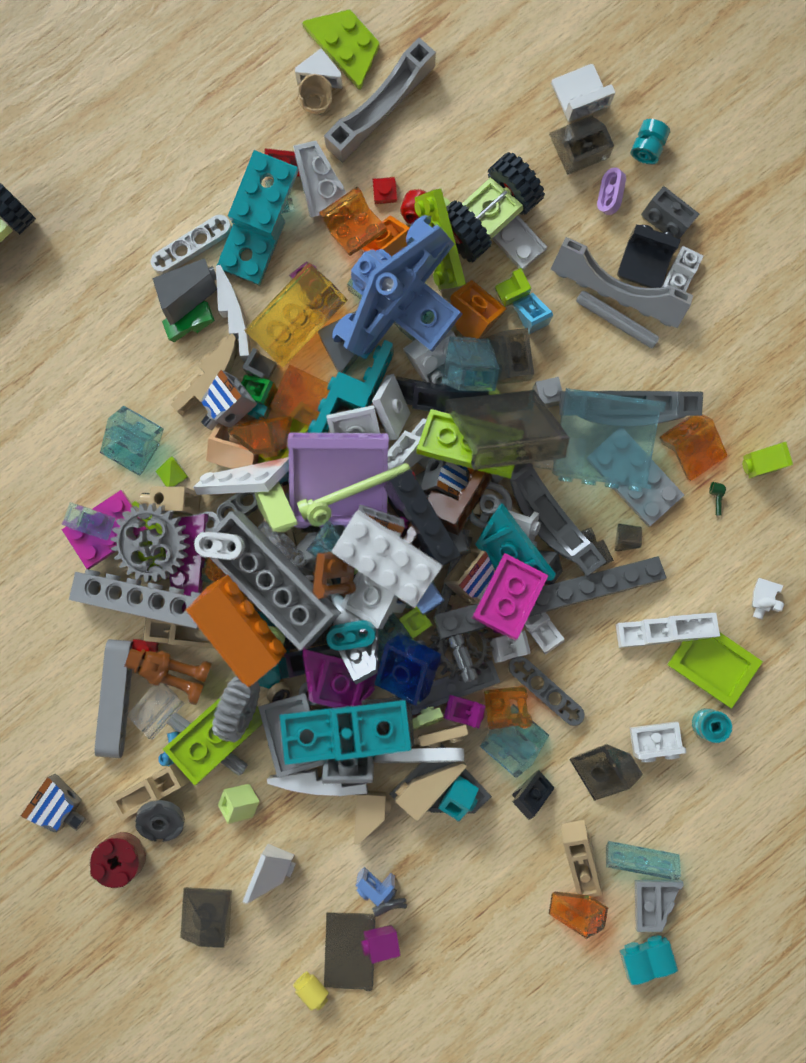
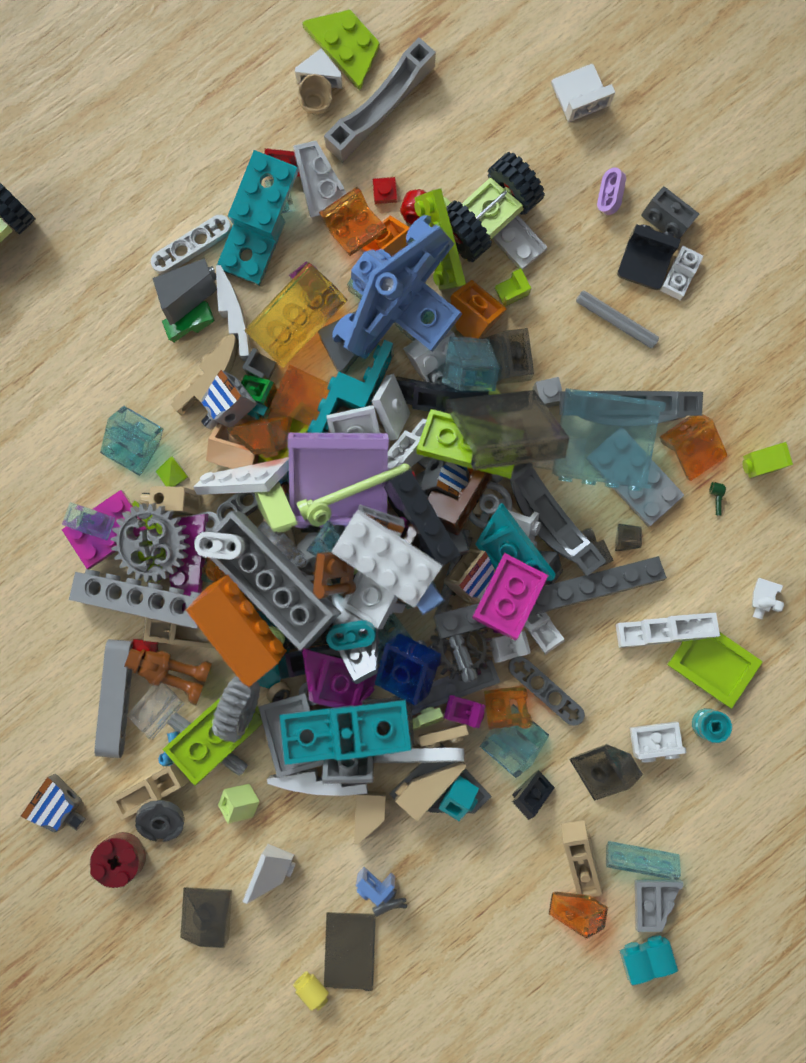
magenta brick [361,925,401,964] -> none
lime panel [399,606,432,638] -> none
medium azure slope [513,293,553,335] -> none
clear smoke slope [549,115,614,175] -> none
light grey arch [550,237,693,328] -> none
teal wheel [630,119,671,165] -> none

